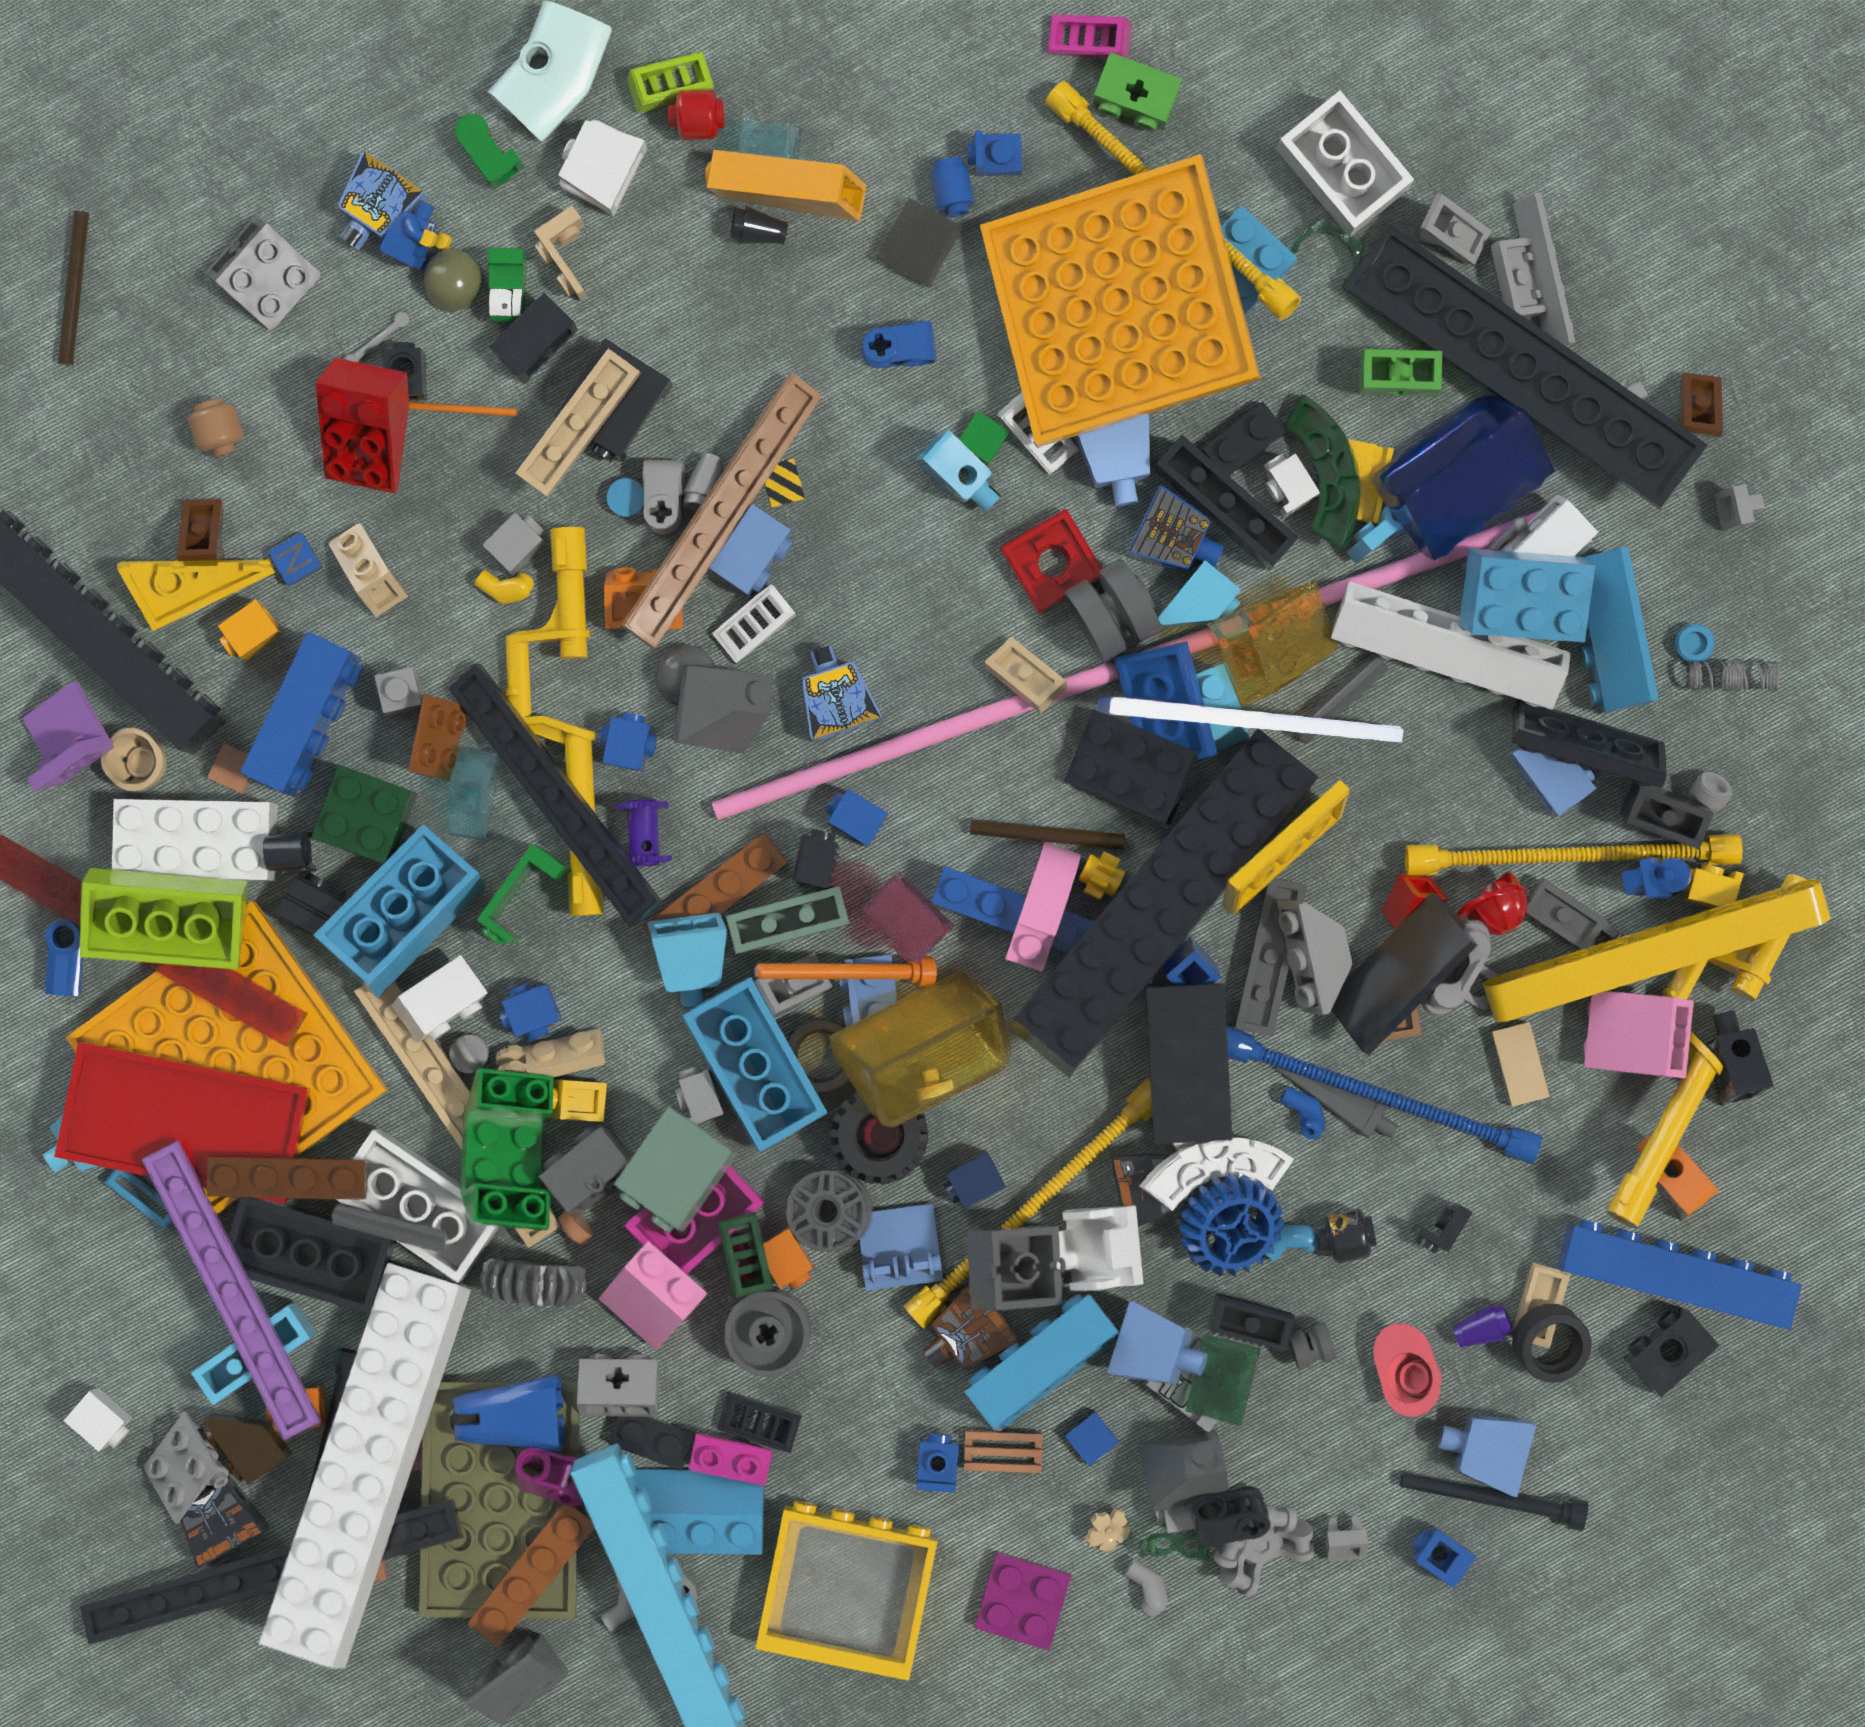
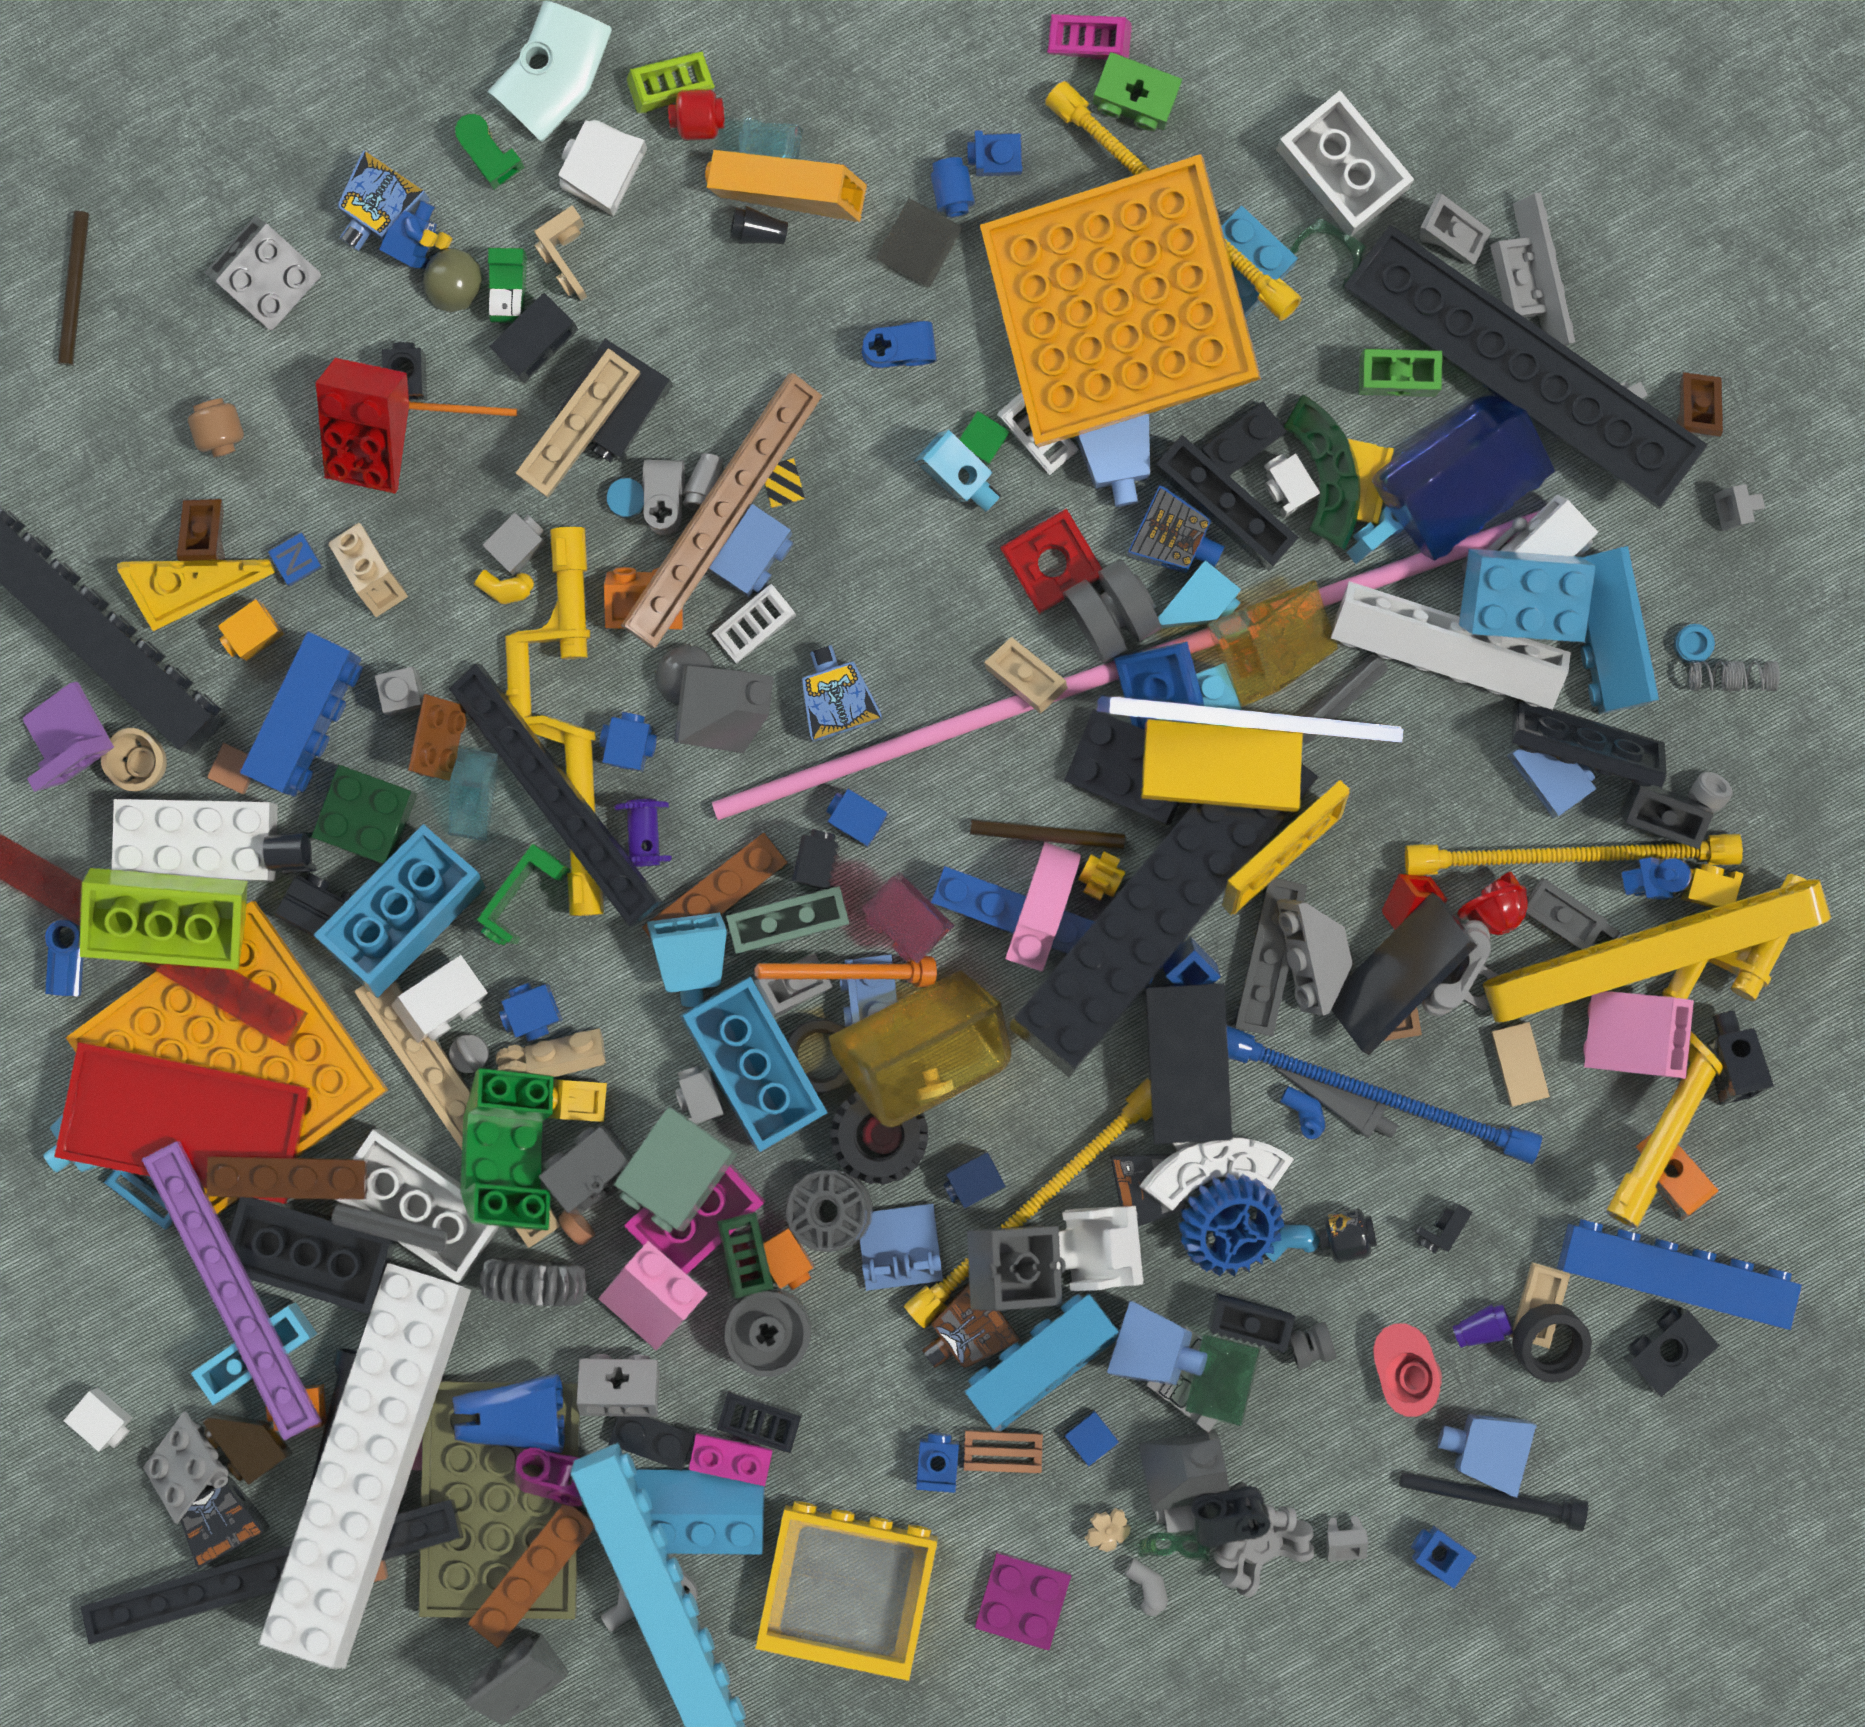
light grey hinge [344,312,410,362] -> none
none -> yellow tile [1141,719,1303,812]

